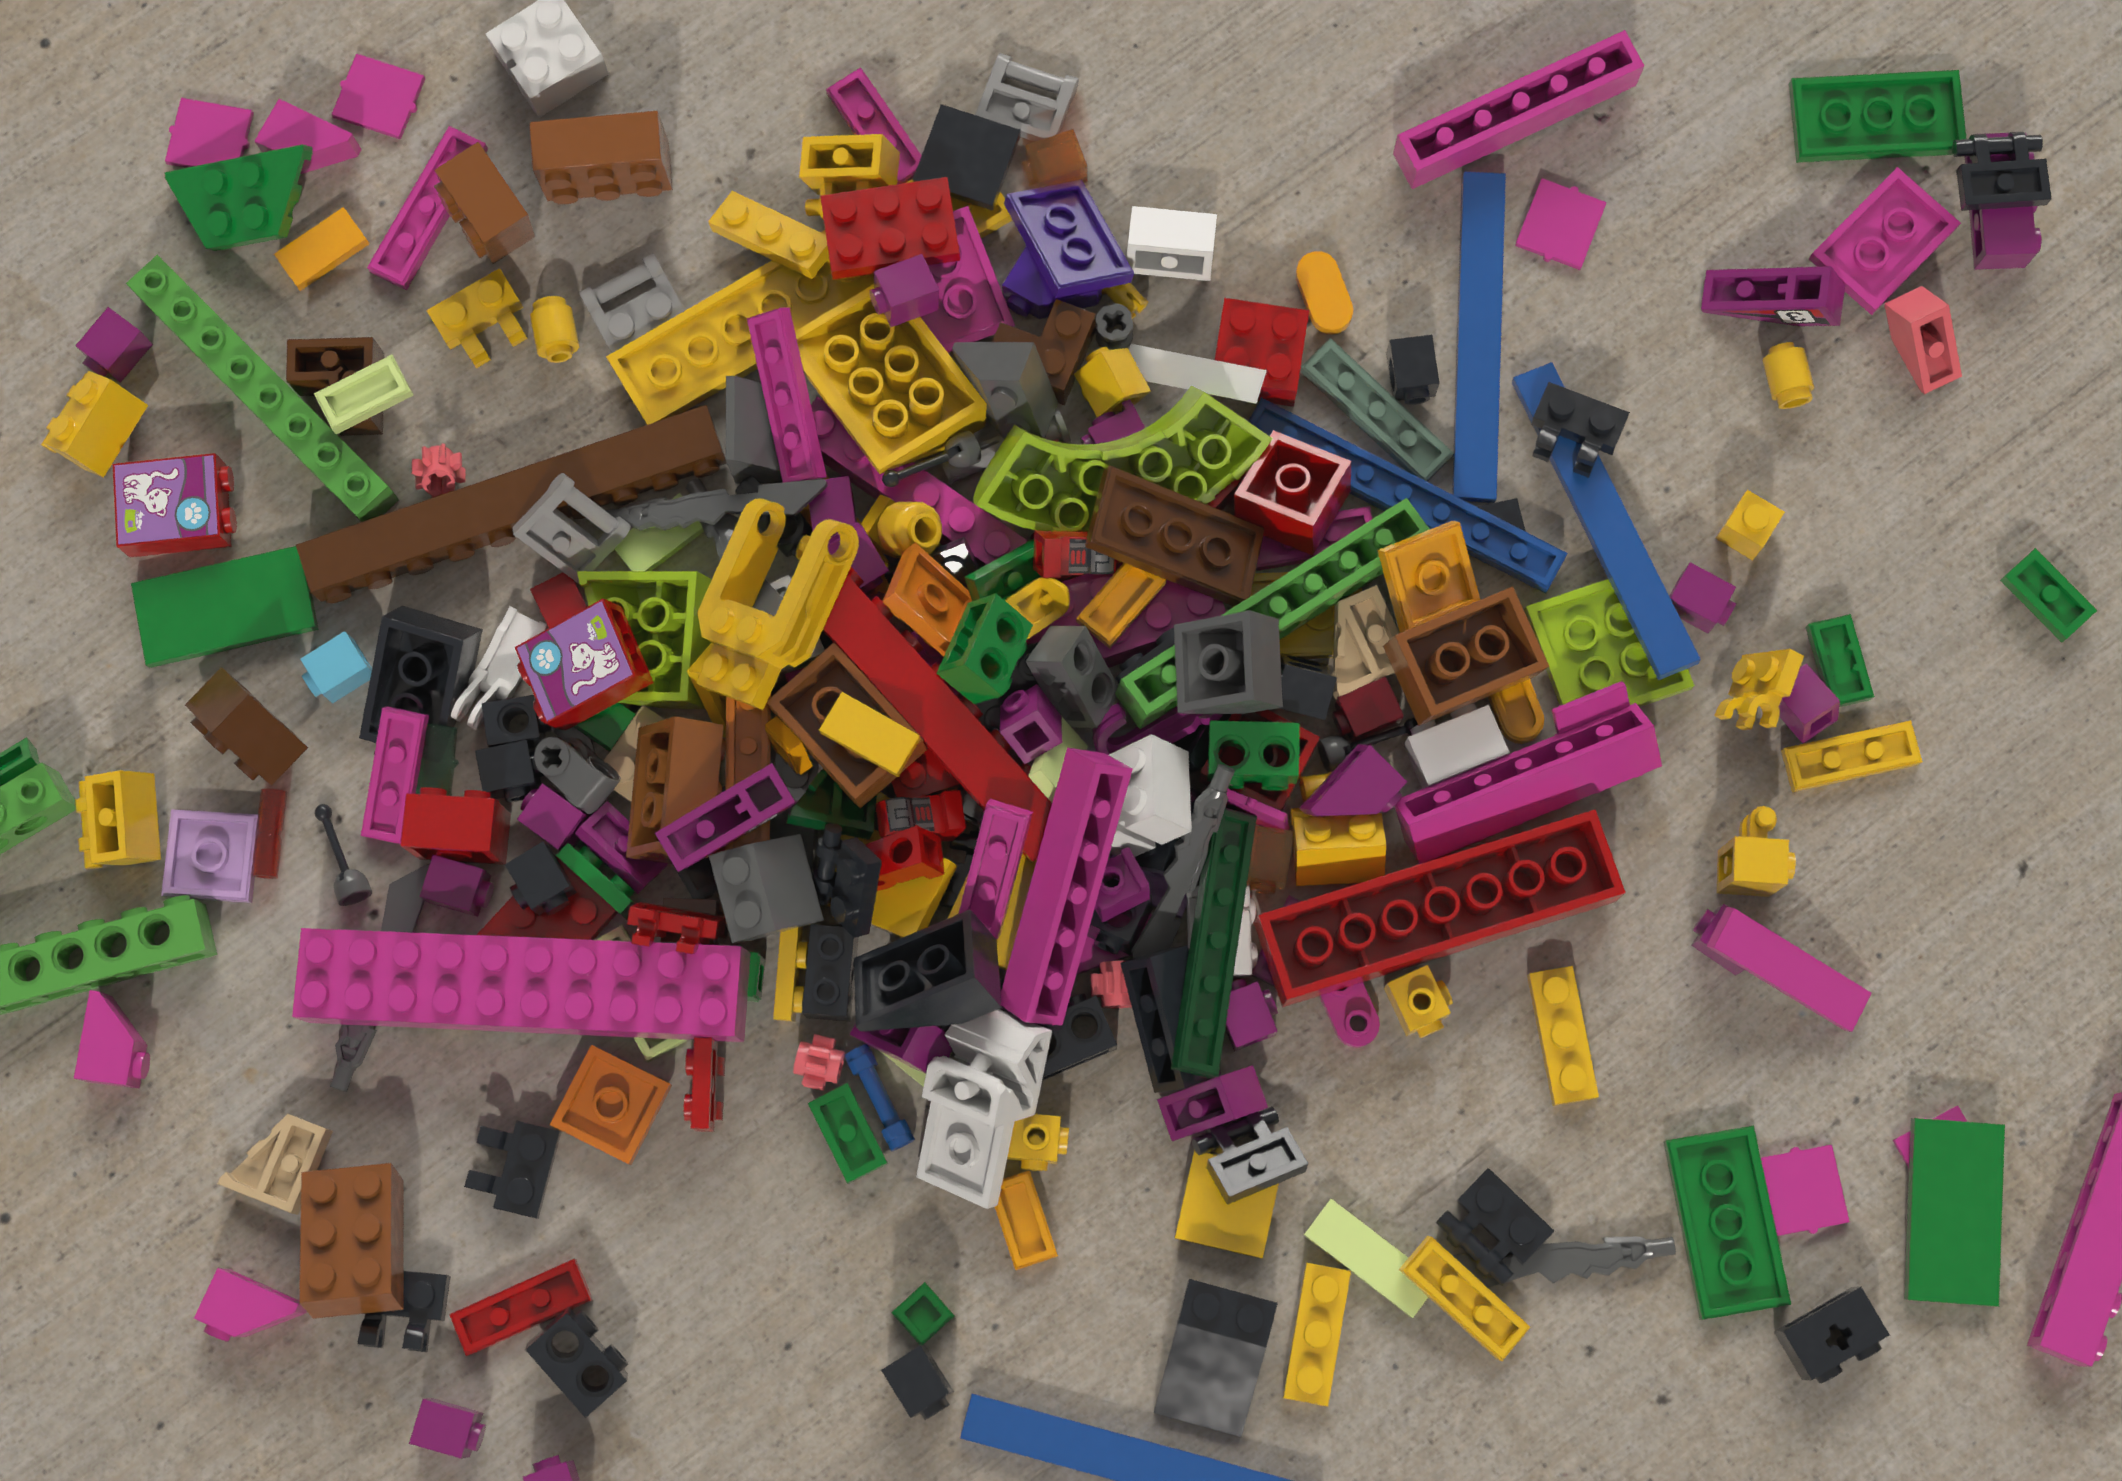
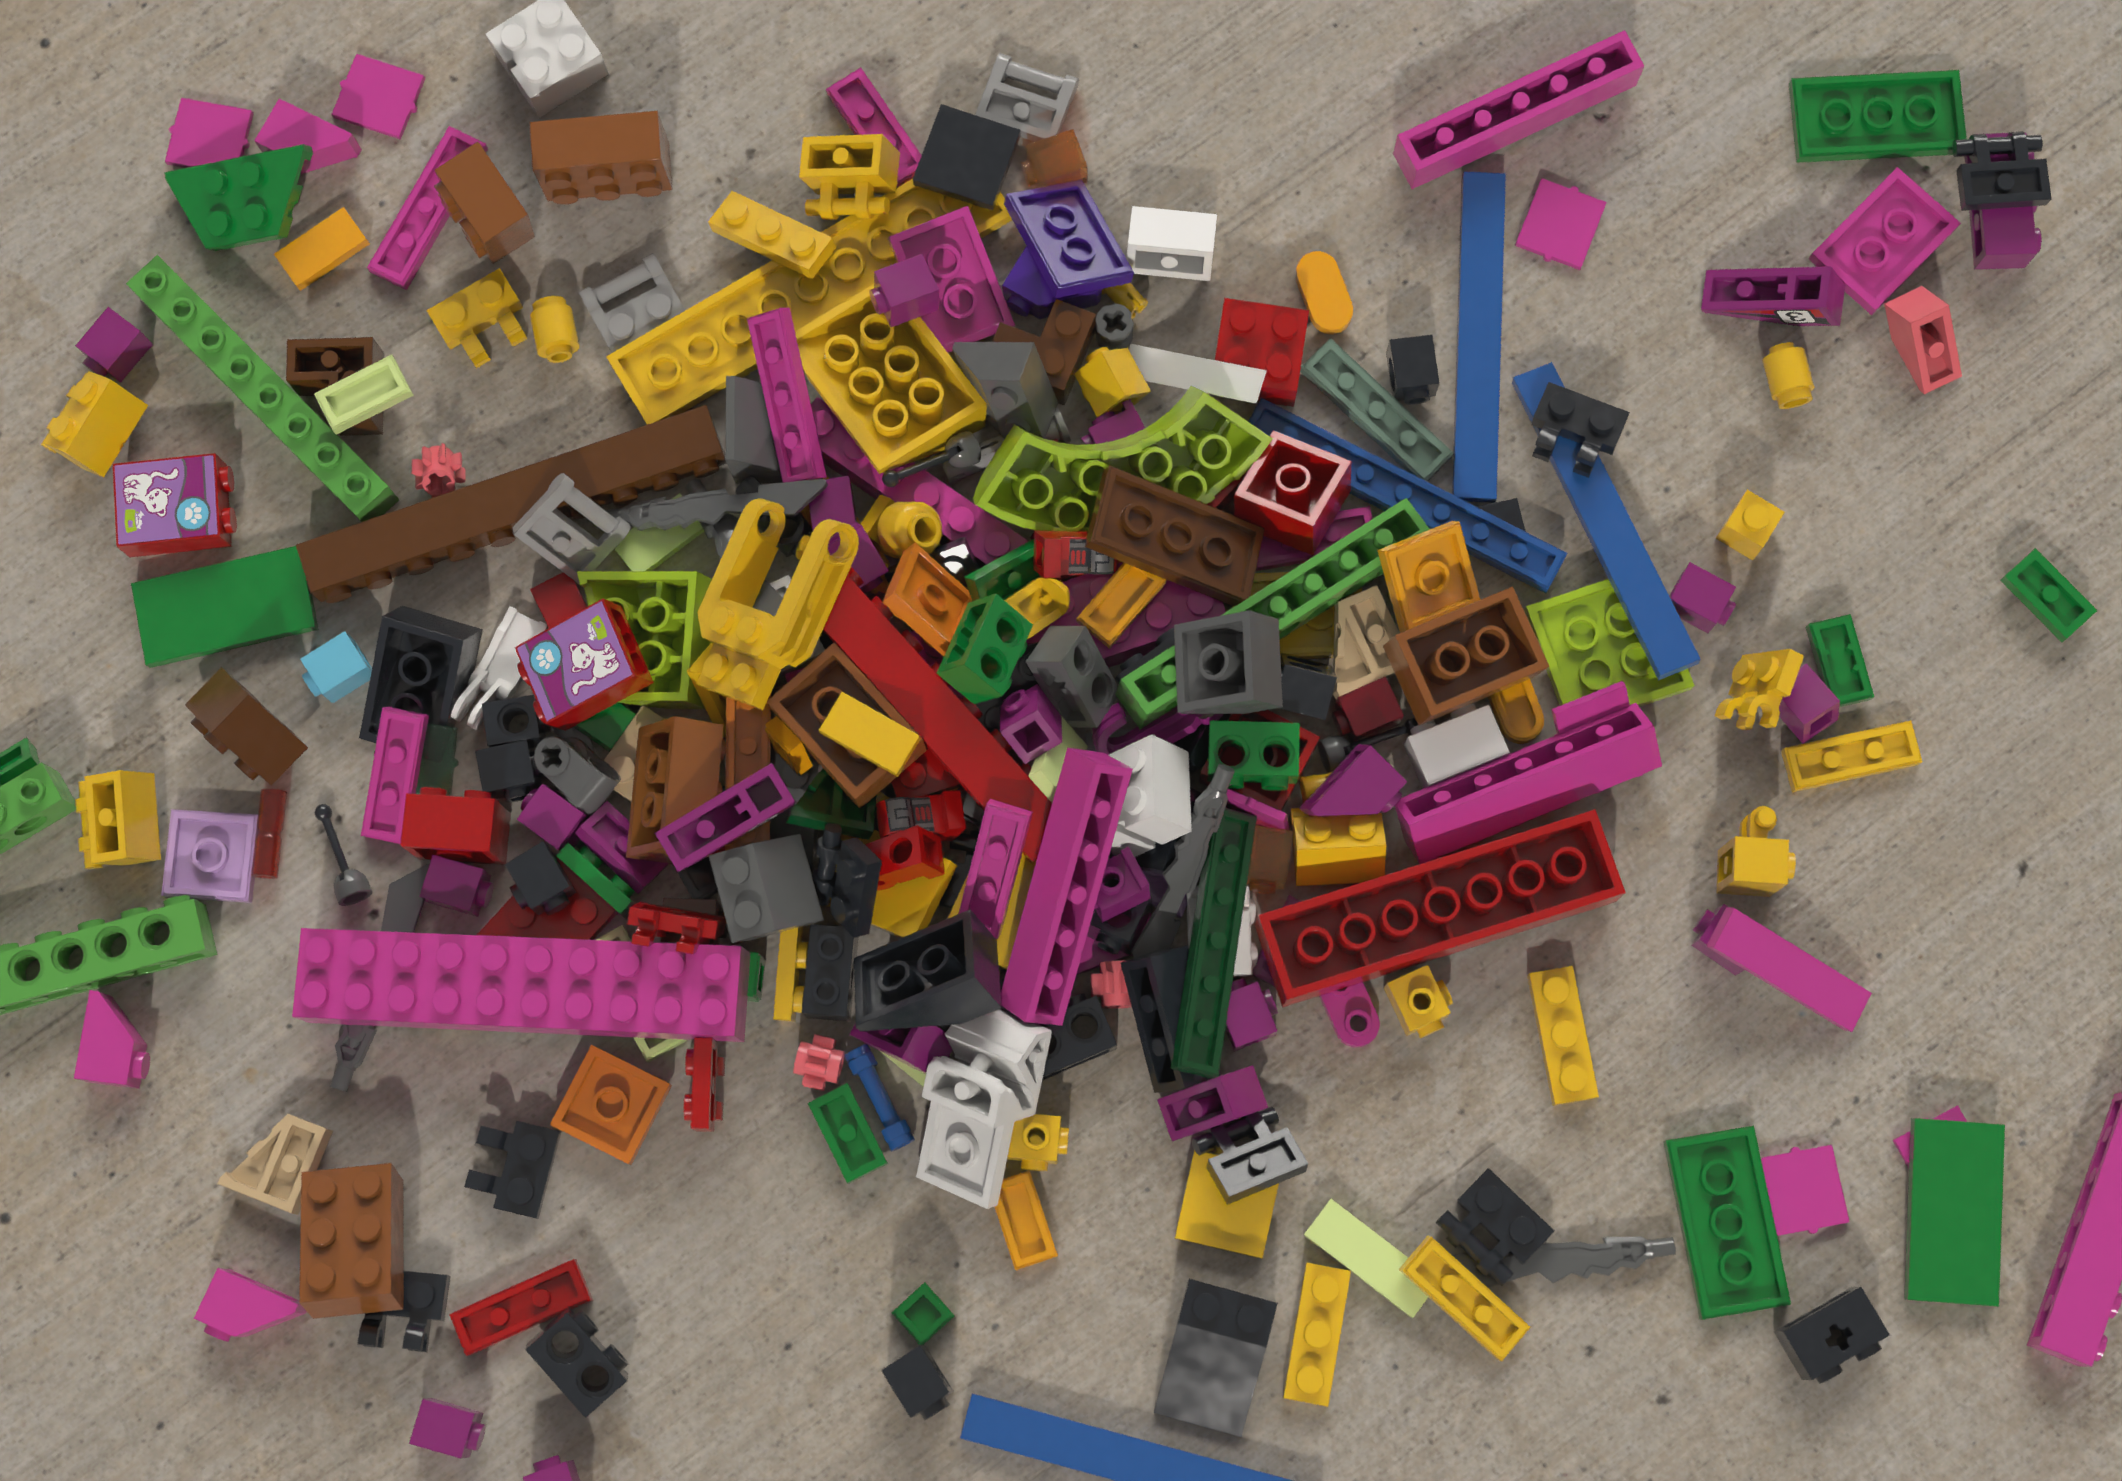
red plate [820,177,960,280] -> none

